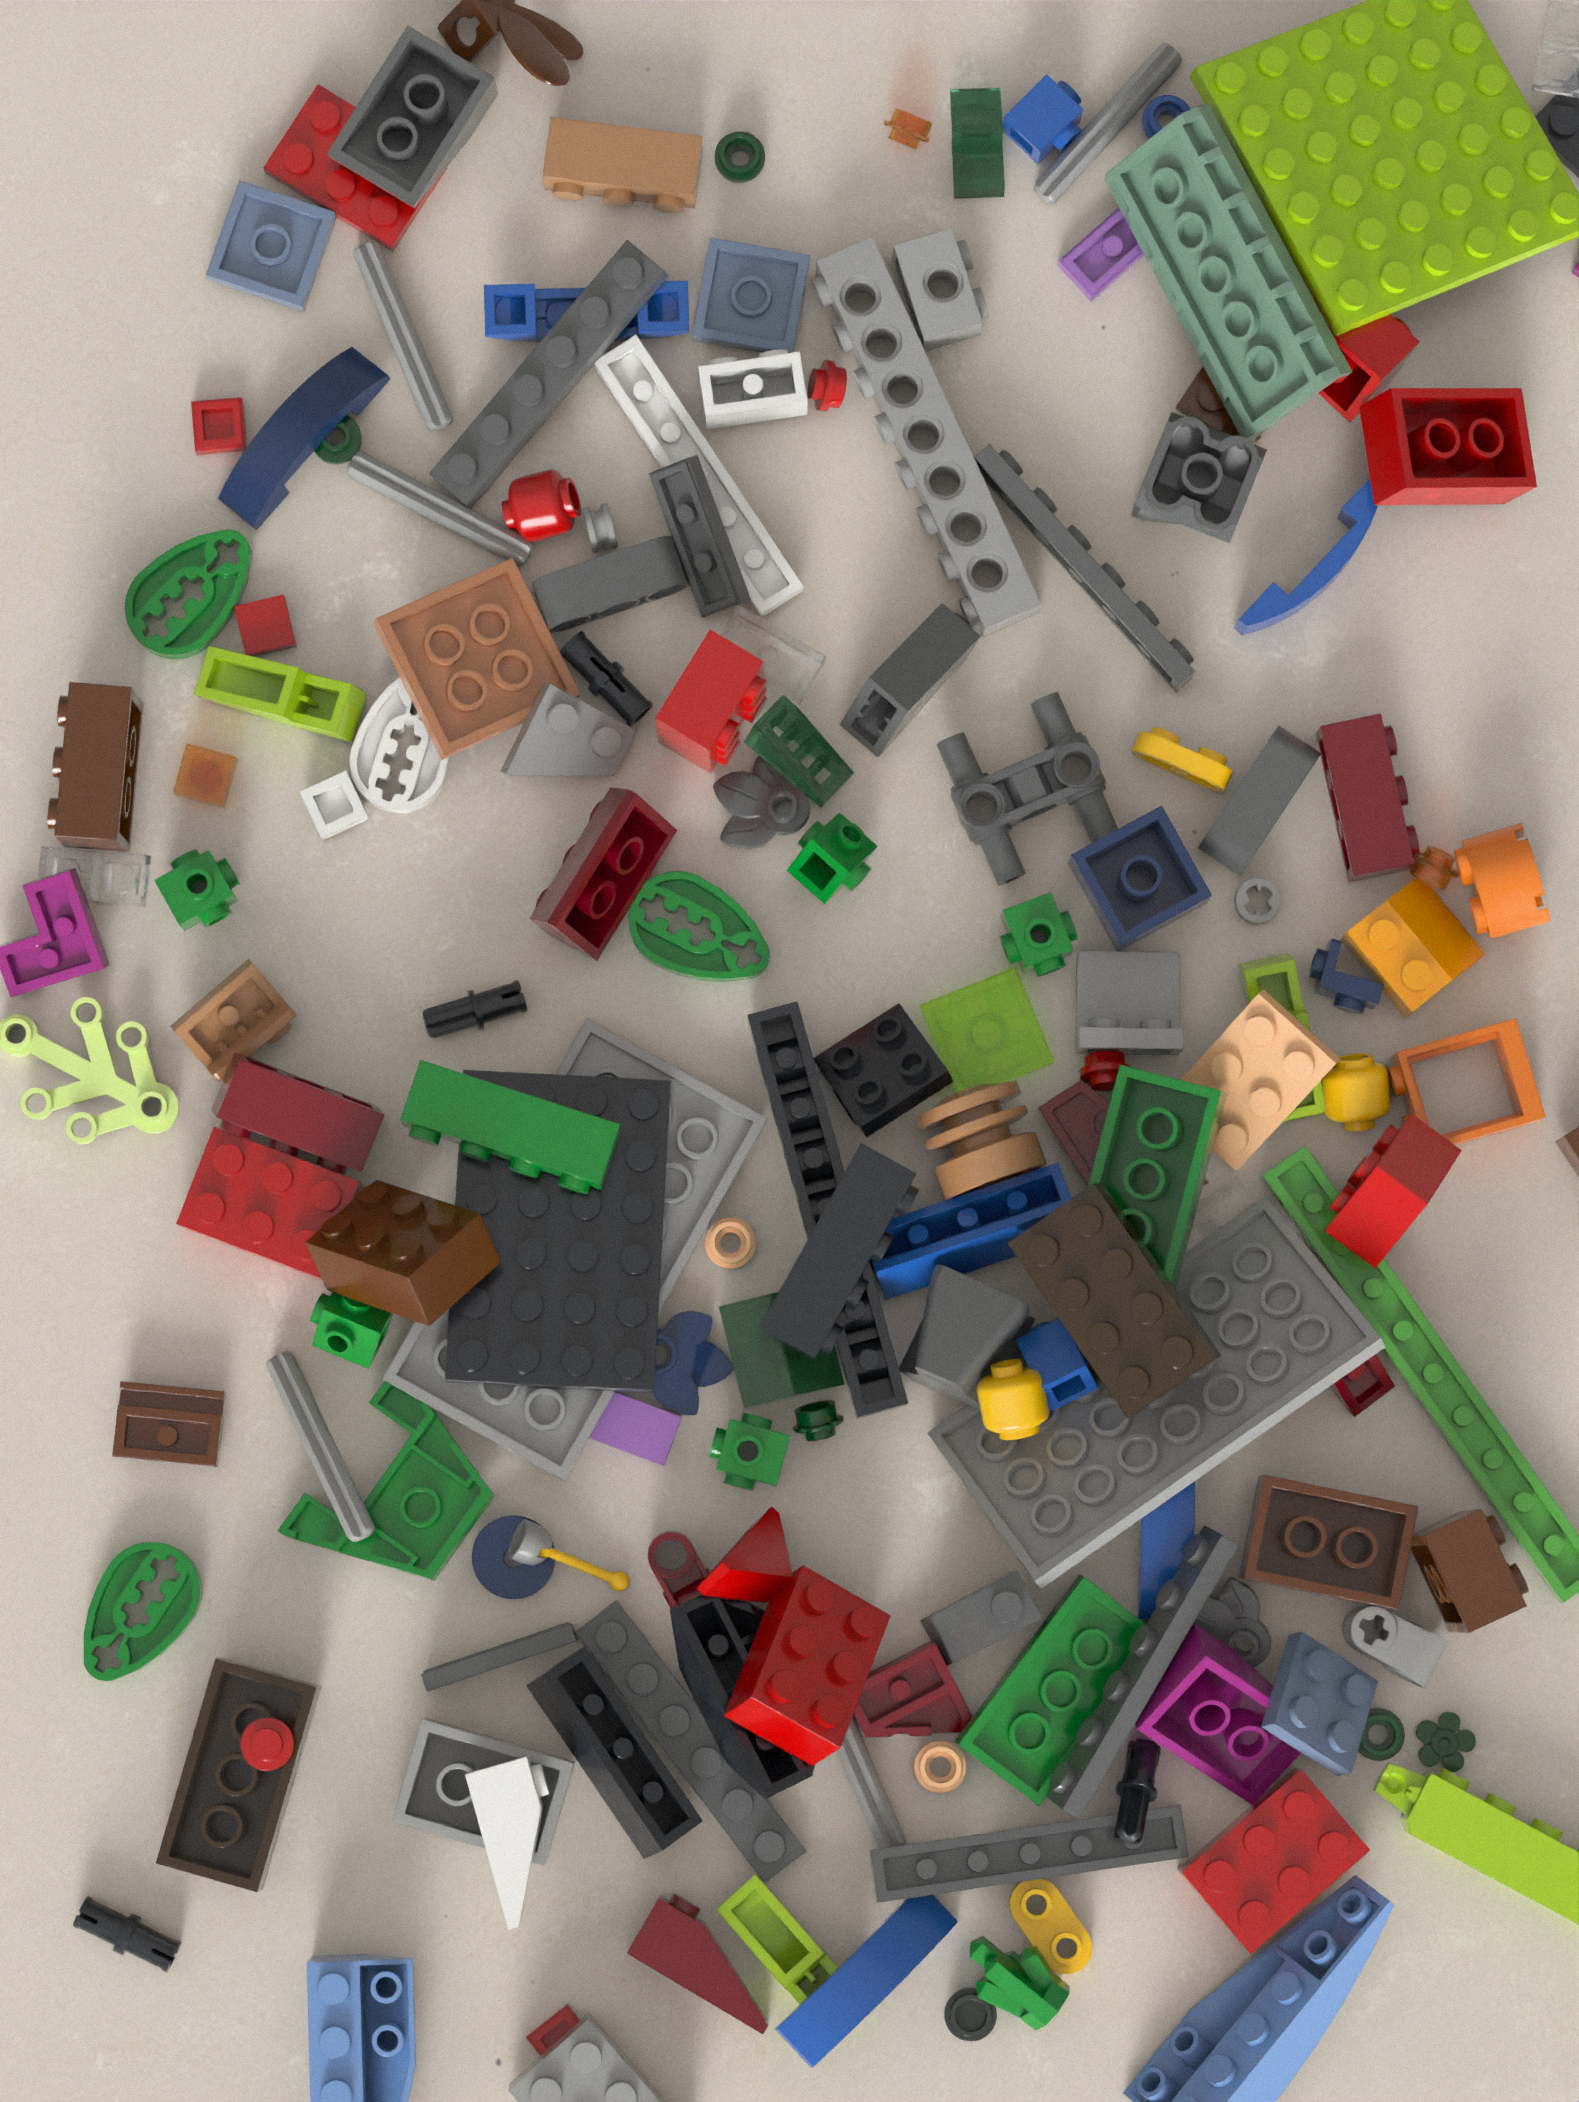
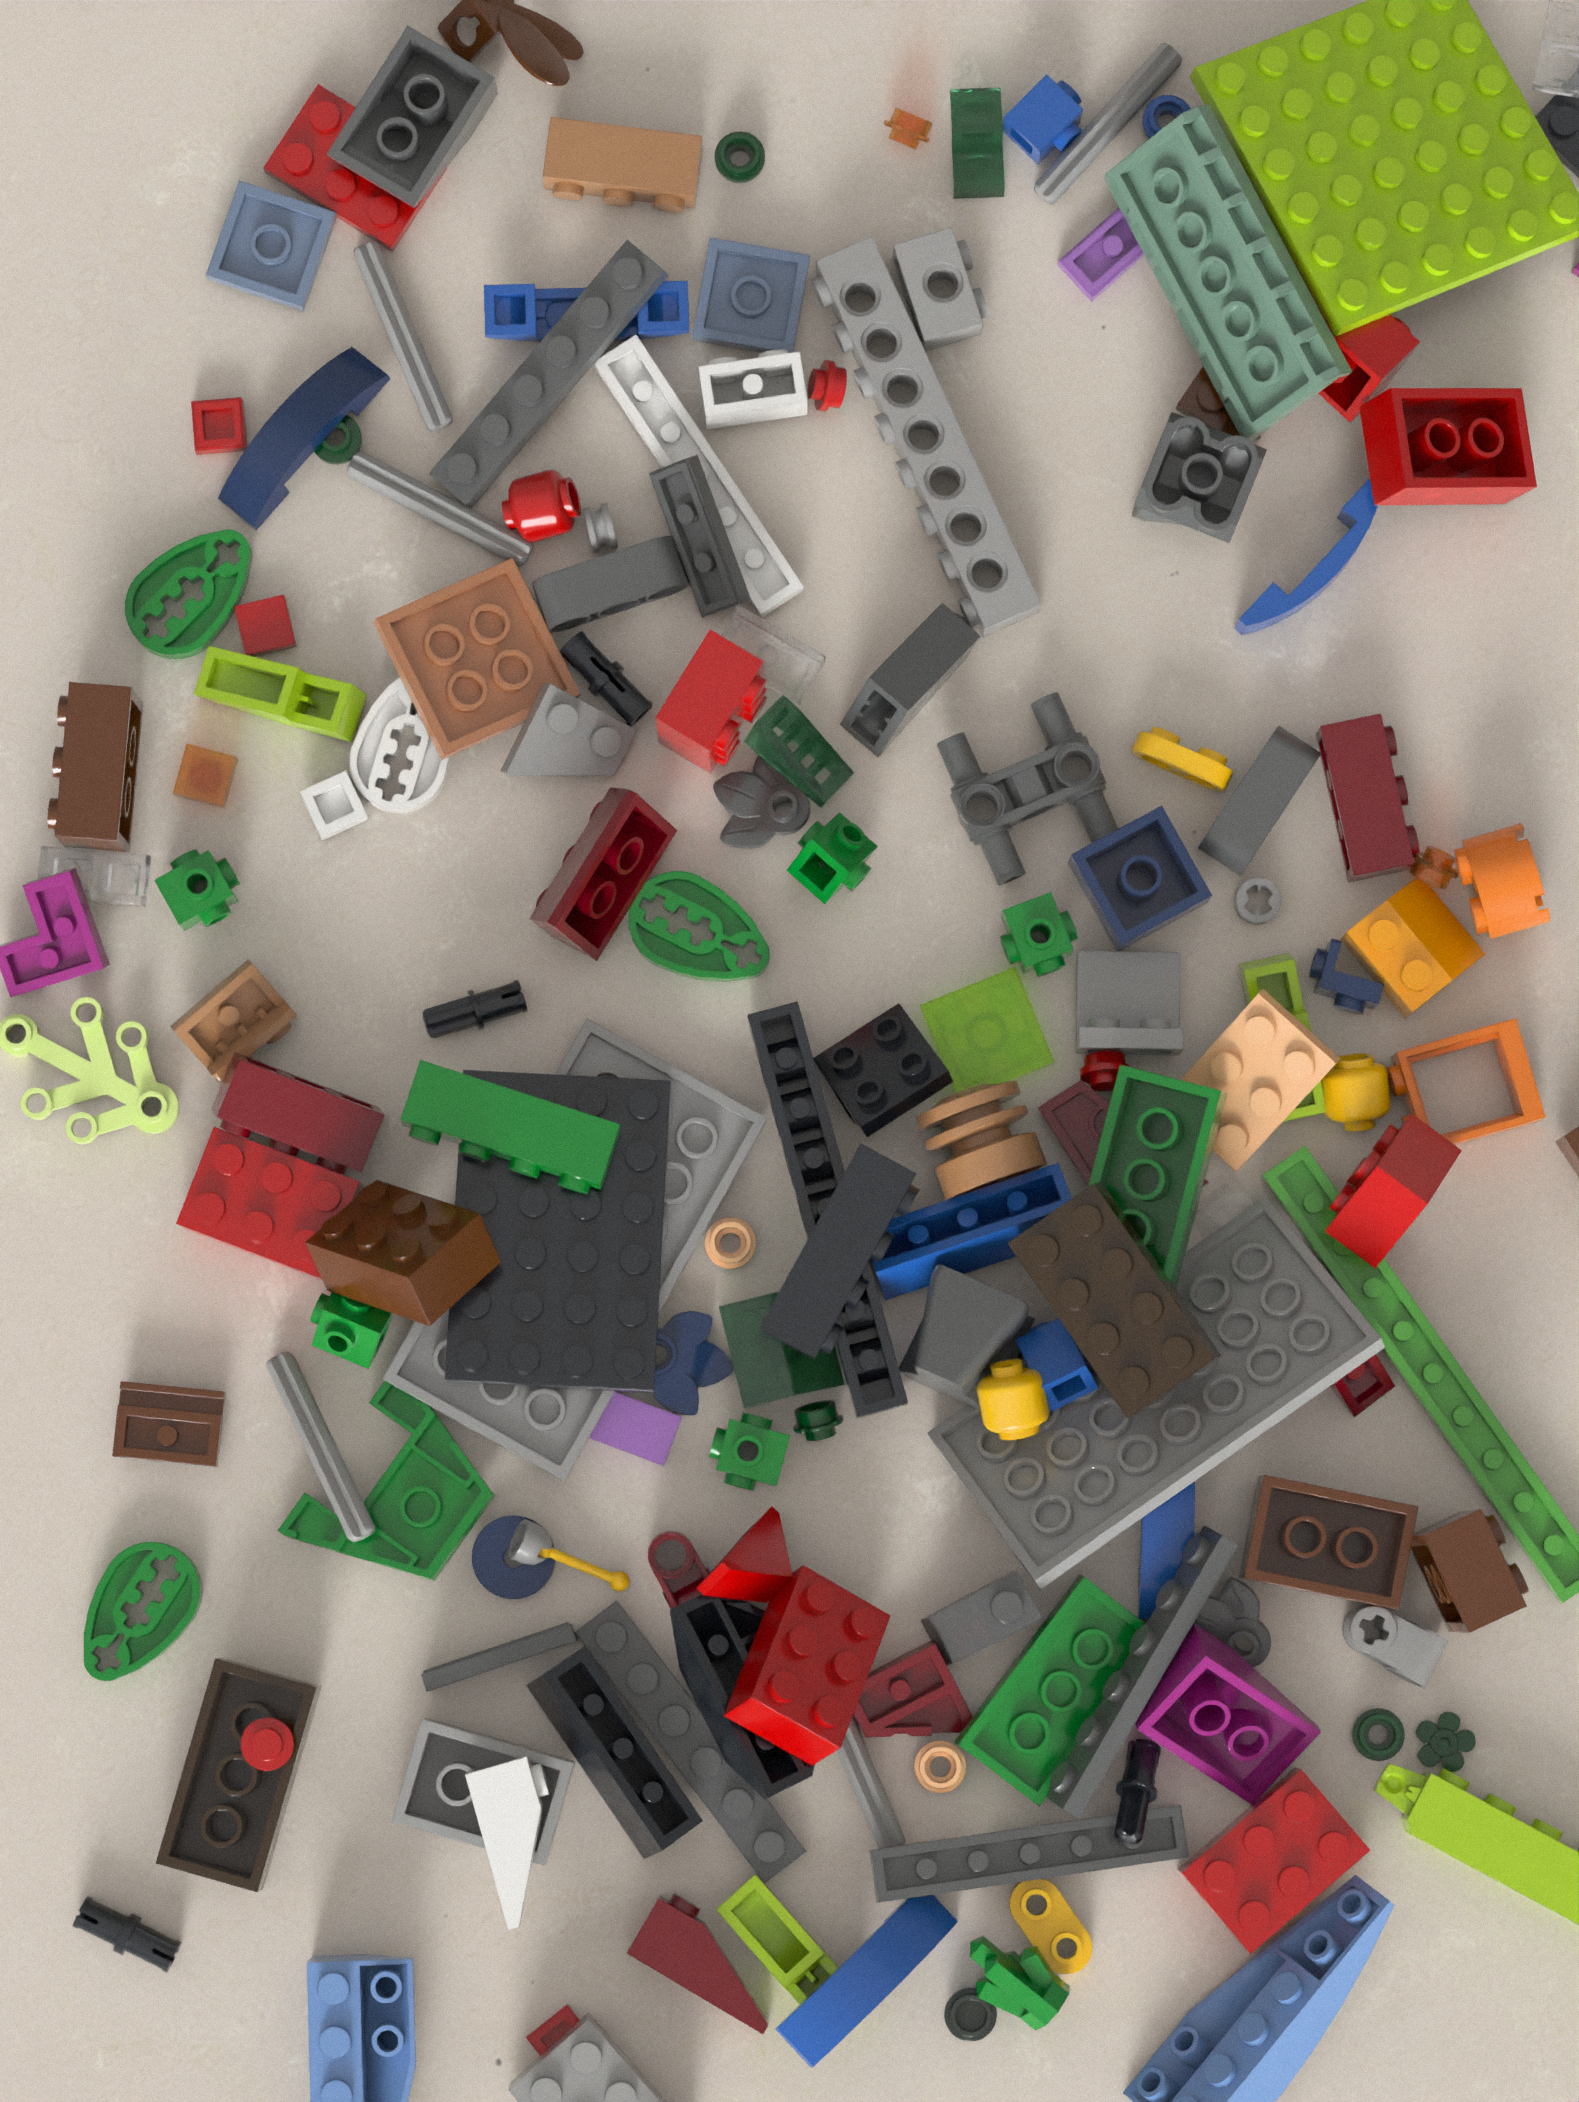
dark grey plate [974,444,1195,693] -> none
sand blue plate [1261,1631,1378,1776] -> none

